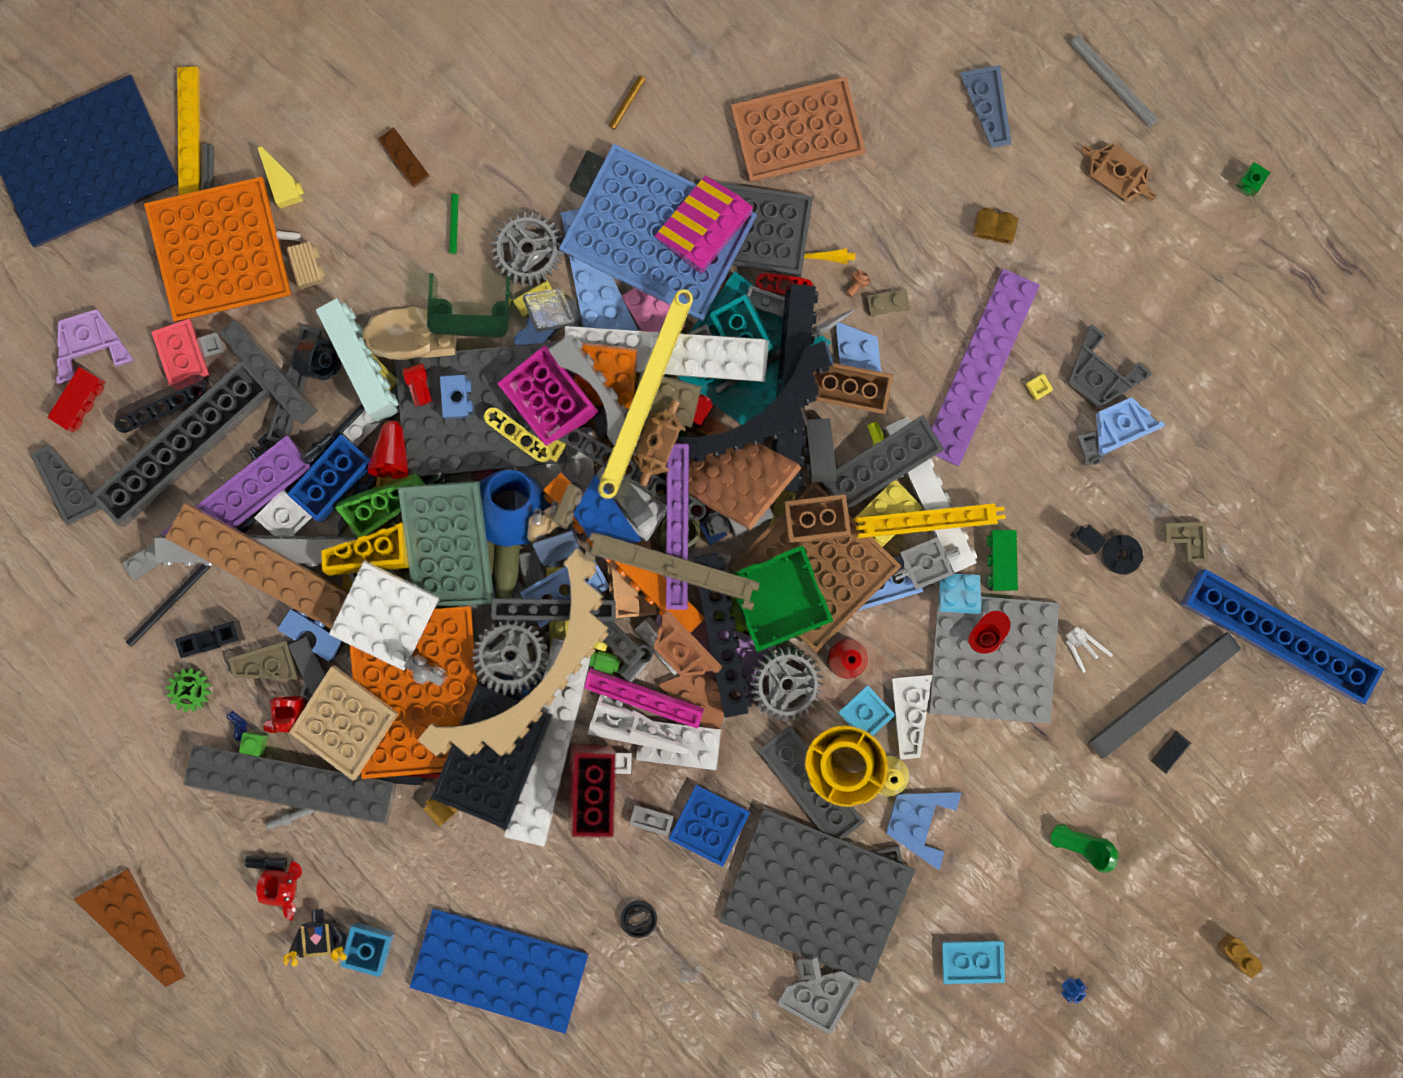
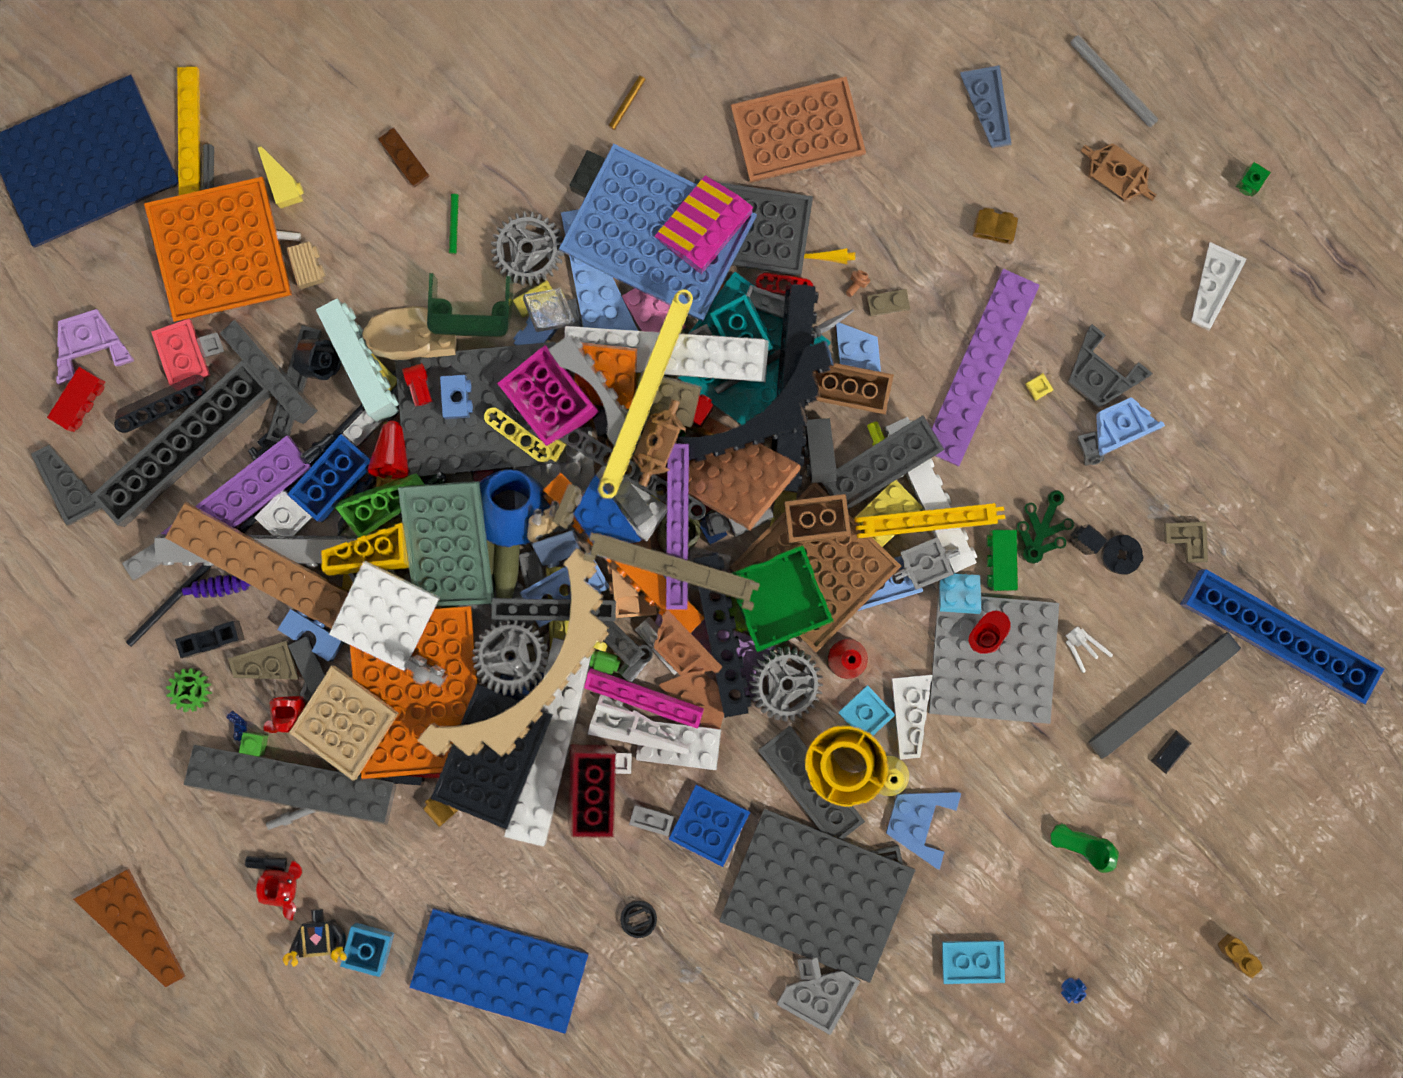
none -> dark purple piece [182,575,251,598]
none -> dark green plant [1016,490,1074,564]
none -> white wing [1191,242,1247,331]

